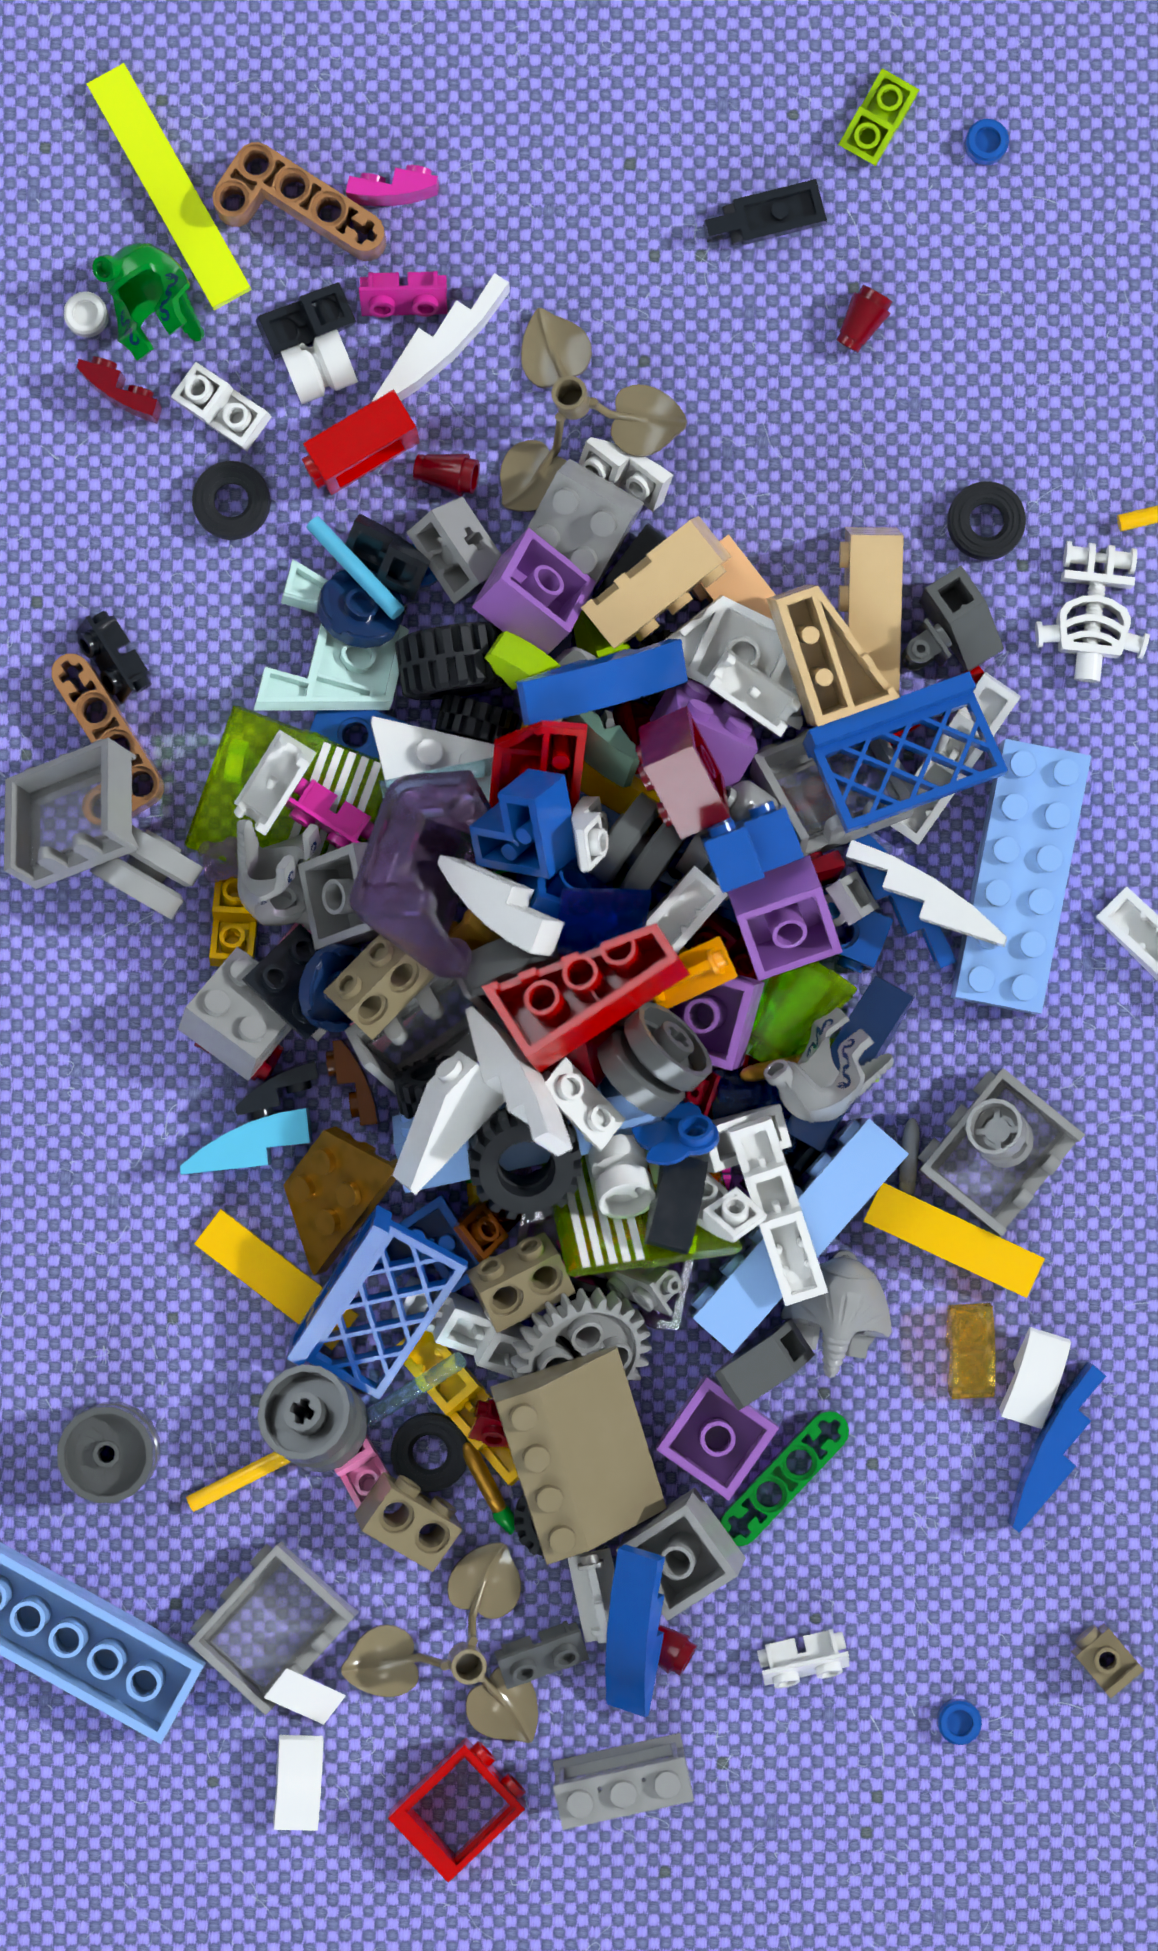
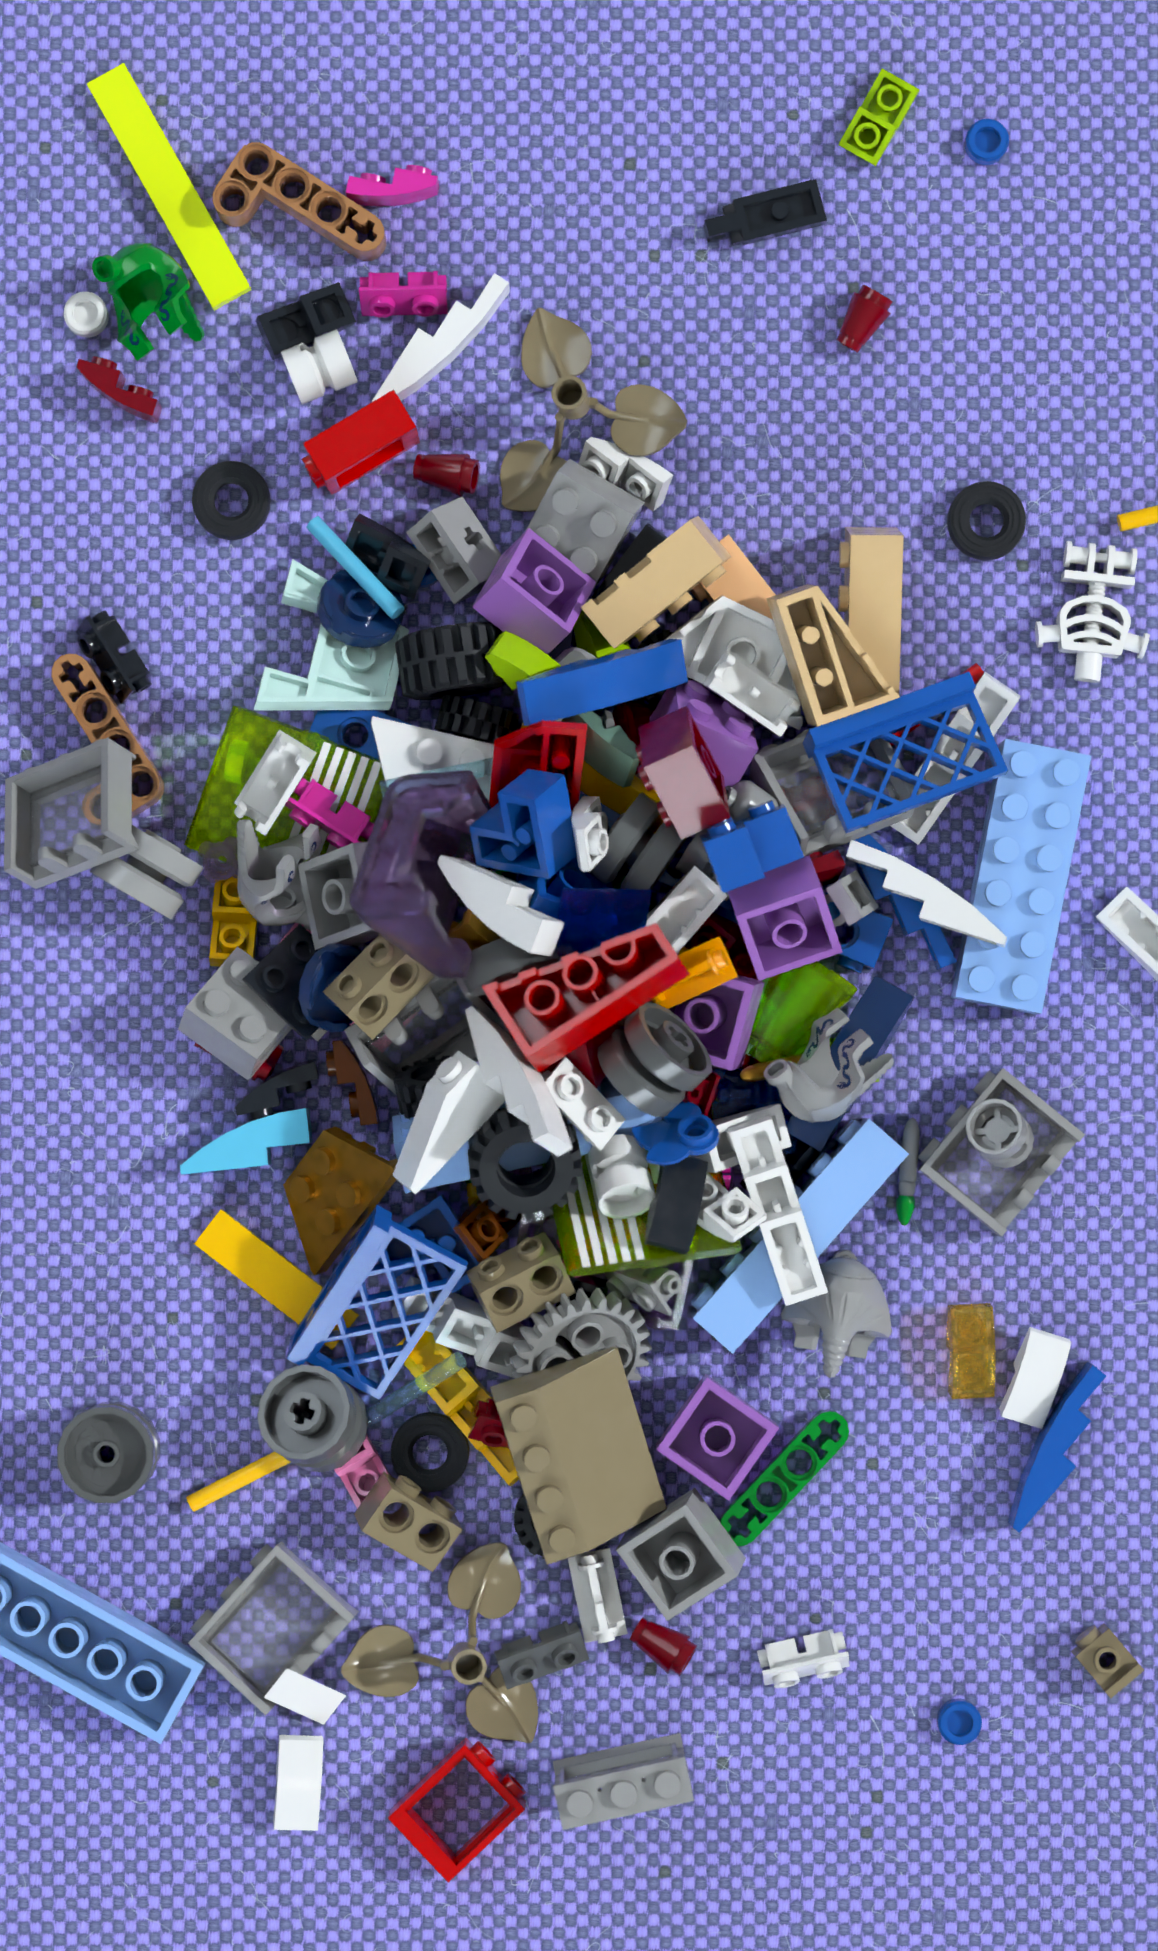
white slope [171,362,272,452] -> none
pearl gold piece [463,1442,515,1535] -> none
blue slope [605,1544,665,1717] -> none
dark grey slope [714,1318,815,1410] -> none
yellow slope [864,1183,1045,1298] -> none
dark grey hinge [901,618,952,671] -> none
dark grey slope [919,565,1004,672] -> none

